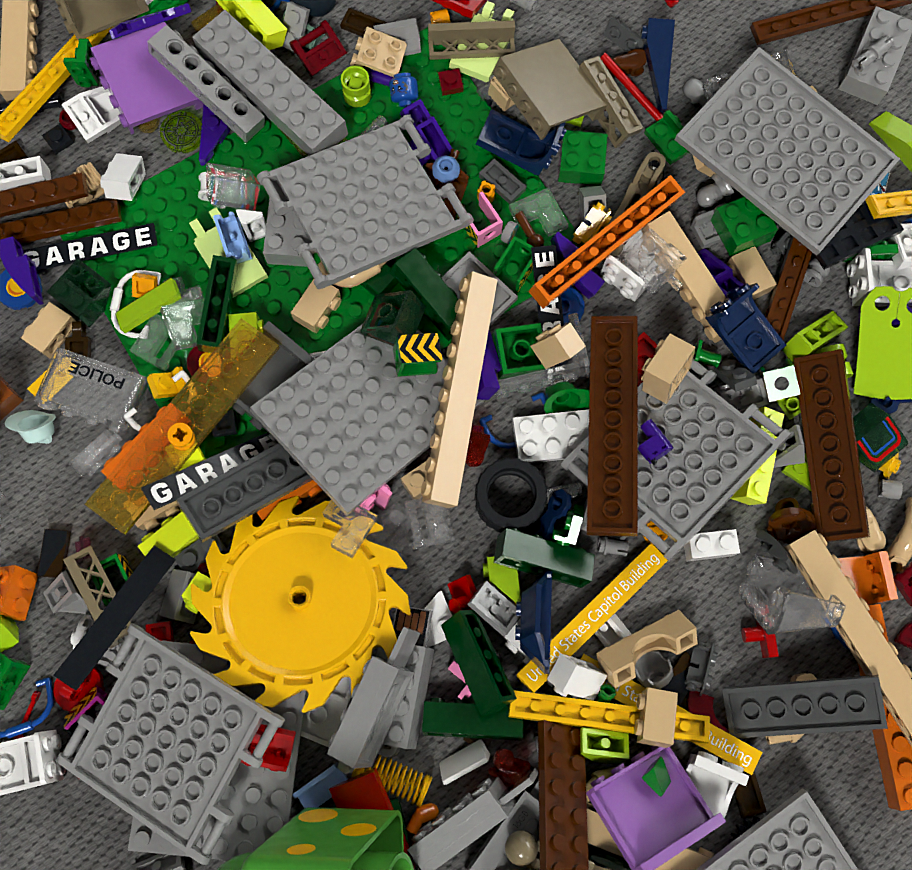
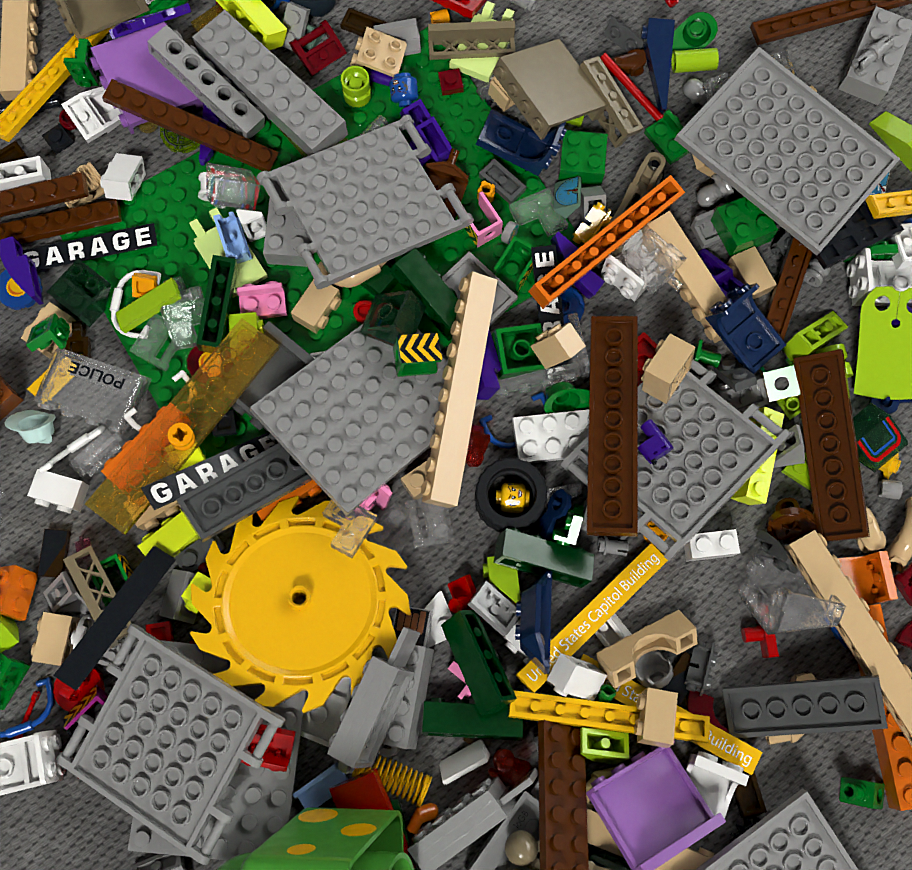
yellow bracket [147,367,188,399] -> none
medium blue plate [432,155,460,183] -> none
reddish brown bar [515,211,544,247] -> none
green slope [642,756,671,797] -> none
none -> green bracket [26,313,70,352]
none -> white brick [27,469,90,514]
none -> tan brick [31,612,80,666]
none -> white piece [39,425,106,473]
none -> reddish brown plate [102,79,279,172]
none -> bright pink bracket [236,281,288,319]
none -> red tile [353,300,376,324]
none -> yellow head [496,483,530,514]
none -> slope [553,176,582,219]
none -> lime pin [671,48,719,73]
none -> green piece [672,12,718,52]
none -> green bracket [839,777,885,809]

